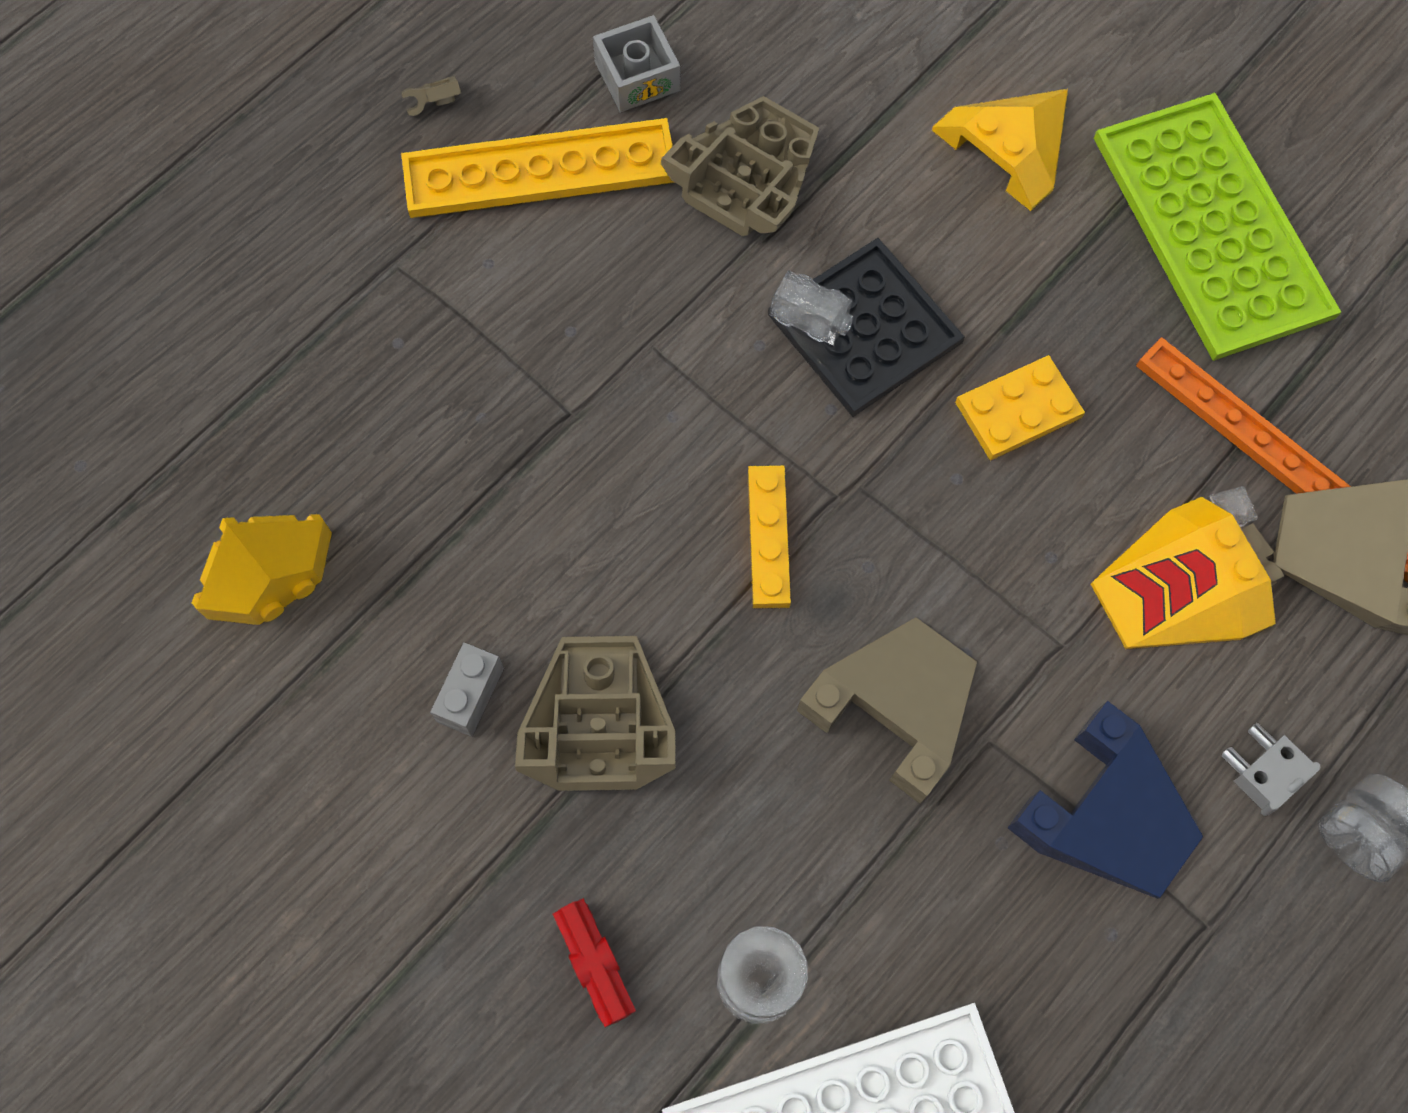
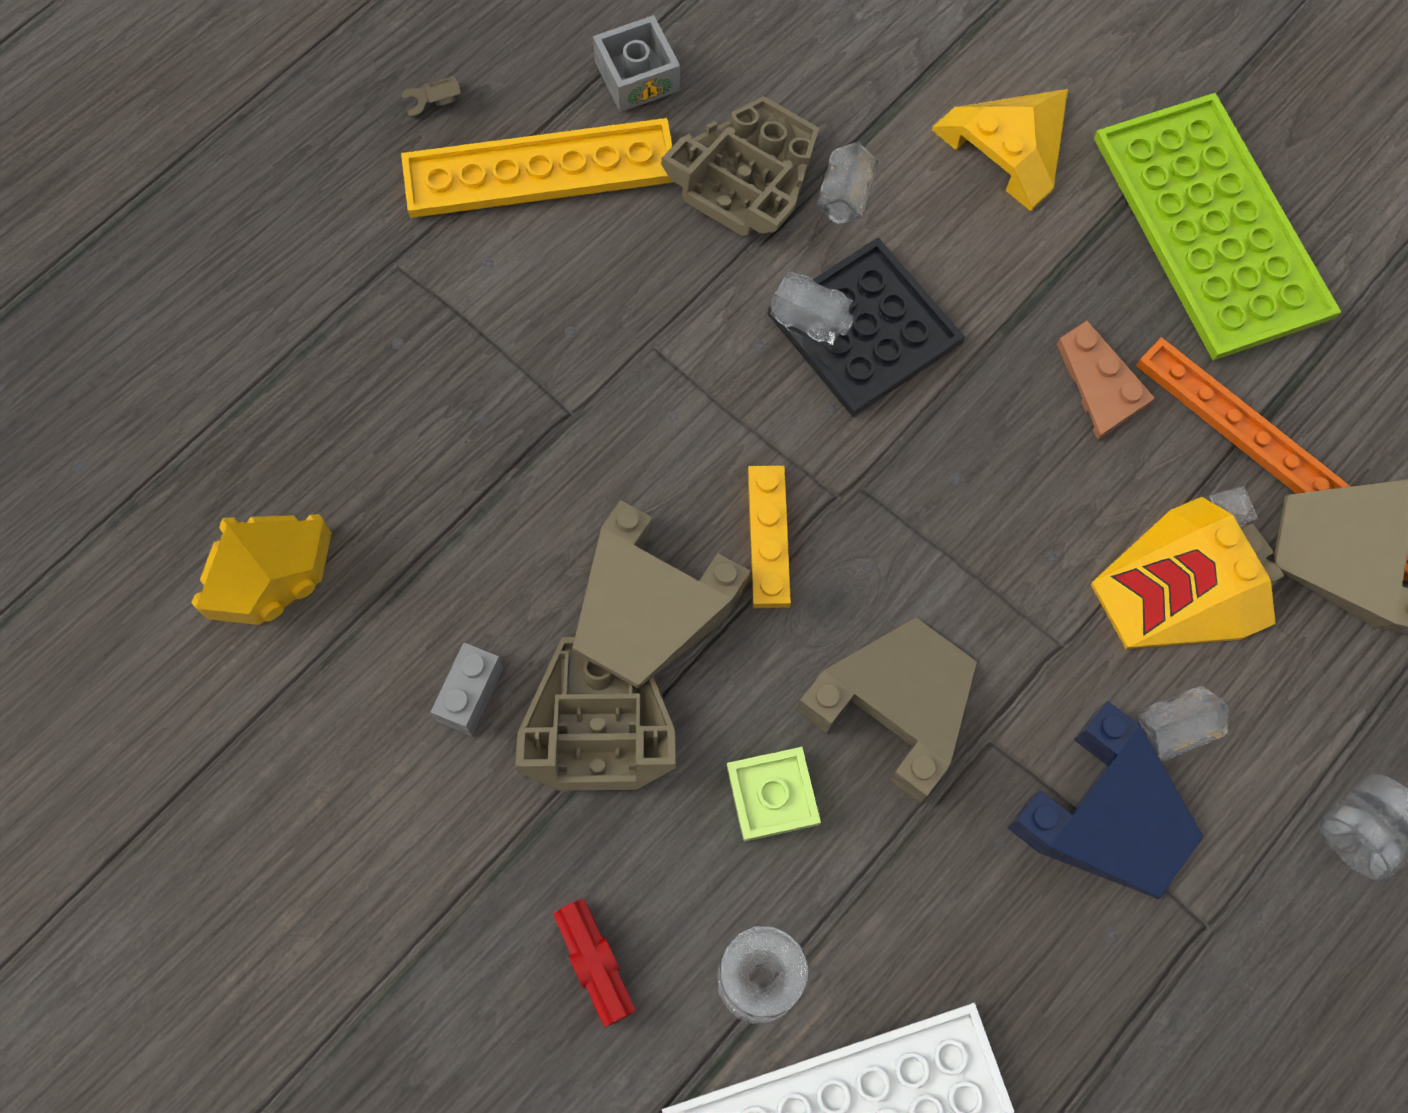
yellow plate [955,355,1085,461] -> none
light grey piece [1222,723,1321,816] -> none
none -> dark tan wedge [572,500,750,688]
none -> yellowish green plate [726,747,821,842]
none -> clear brick [816,142,879,225]
none -> nougat wing [1057,321,1155,441]
none -> clear brick [1135,685,1229,762]

